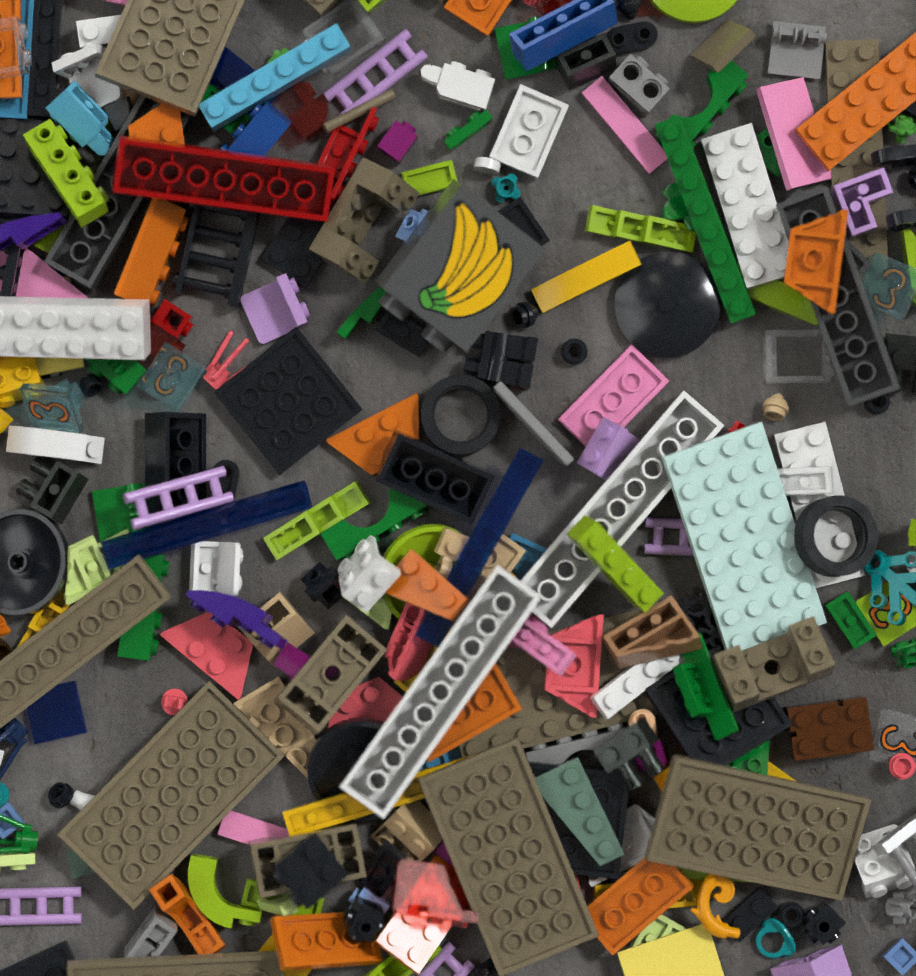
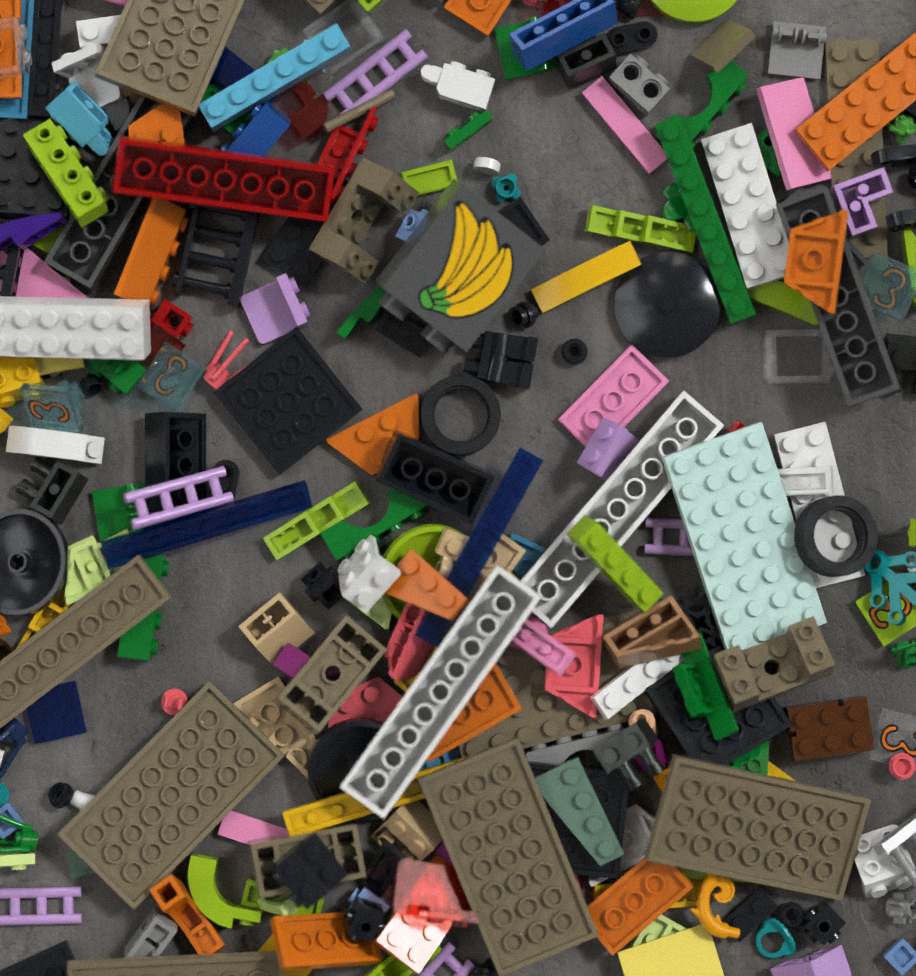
coral wing [160,611,254,700] -> none
dark purple slope [185,590,288,649] -> none
white bracket [189,541,243,596] -> none
magenta brick [378,120,418,165] -> none
white plate [489,84,569,179] -> none
light grey tile [493,381,574,467] -> none
tan plate [762,393,789,421] -> none
green plate [825,591,877,650] -> none
black plate [863,394,890,415] -> none

